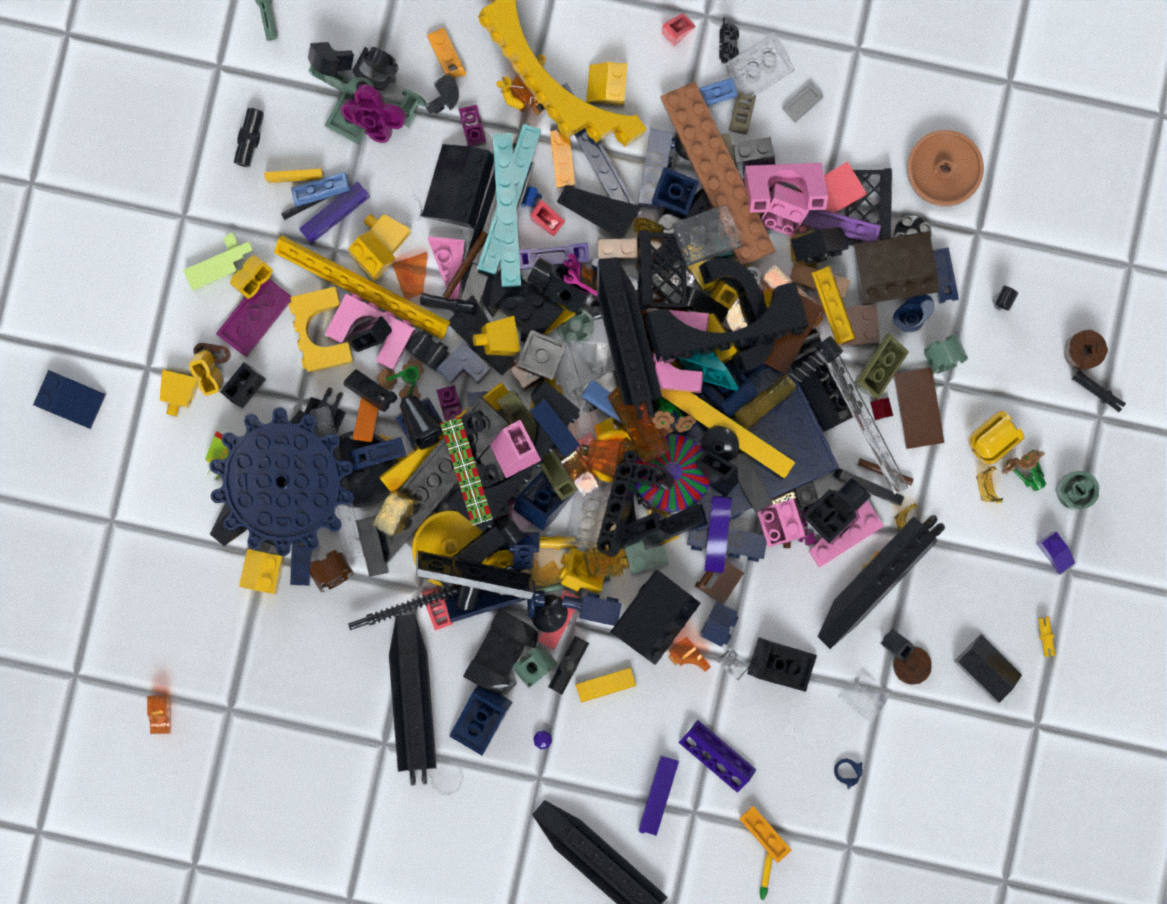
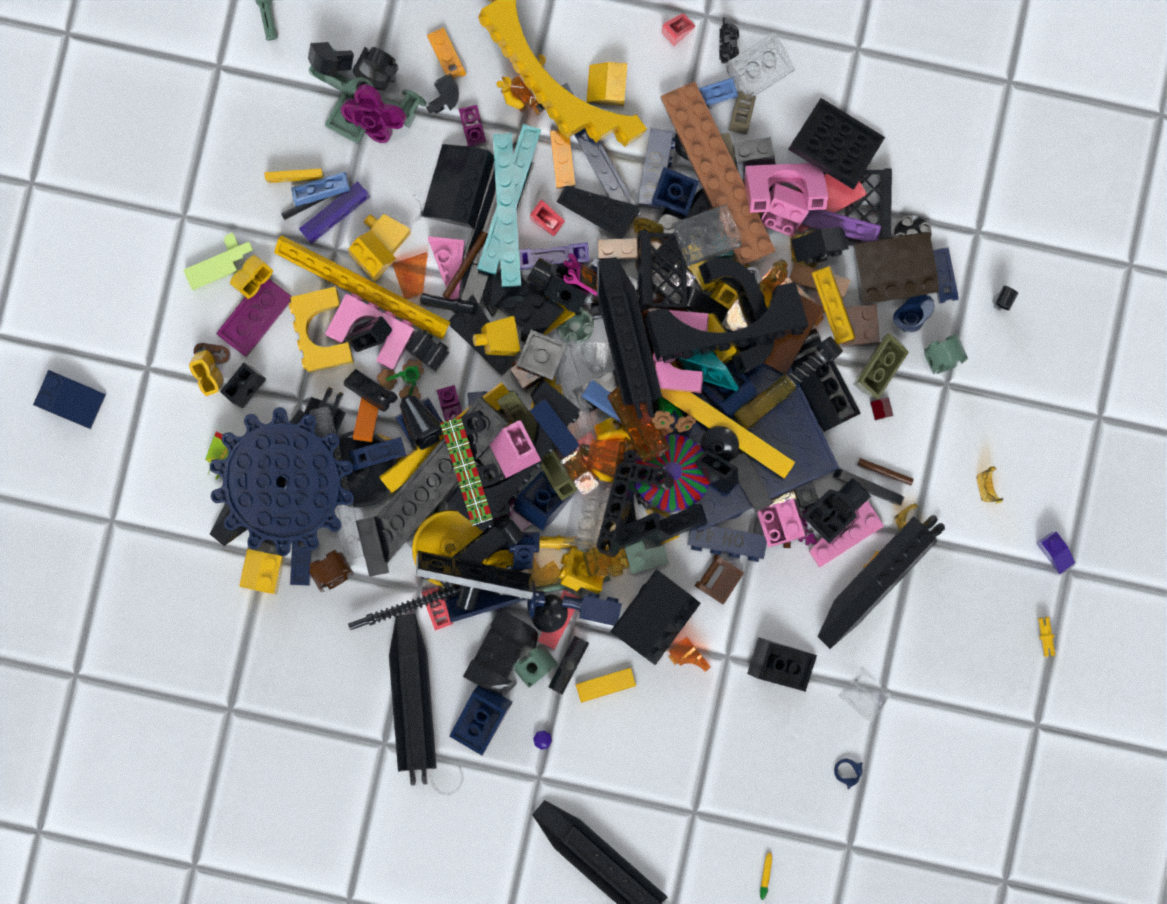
clear orange arch [147,694,171,734] -> none
yellow torso [160,370,199,417] -> none
black piece [233,108,264,168] -> none
clear yellow brick [372,489,415,537] -> none
brick [436,342,491,384] -> none
blue tile [521,187,542,208] -> none
dark purple fence [638,755,679,836] -> none
dark purple fence [678,720,756,793] -> none
dark blue brick [699,602,739,647] -> none
dark purple slope [704,496,732,573] -> none
clear slope [716,646,749,680] -> none
light orange plate [739,806,792,863] -> none
light grey tile [783,83,824,123] -> none
clear tile [825,355,908,495] -> none
black brick [880,629,915,663] -> none
reddish brown tile [893,646,932,685] -> none
reddish brown tile [894,368,945,449] -> none
nougat dish [907,130,984,207] -> none
black slope [954,634,1022,703] -> none
yellow cylinder [968,410,1025,465] -> none
plant [1002,449,1046,491] -> none
sand green brick [1055,471,1100,510] -> none
reddish brown brick [1064,330,1108,370] -> none
black pin [1071,369,1126,413] -> none
none -> clear yellow helmet [758,259,788,292]
none -> black plate [788,98,885,190]

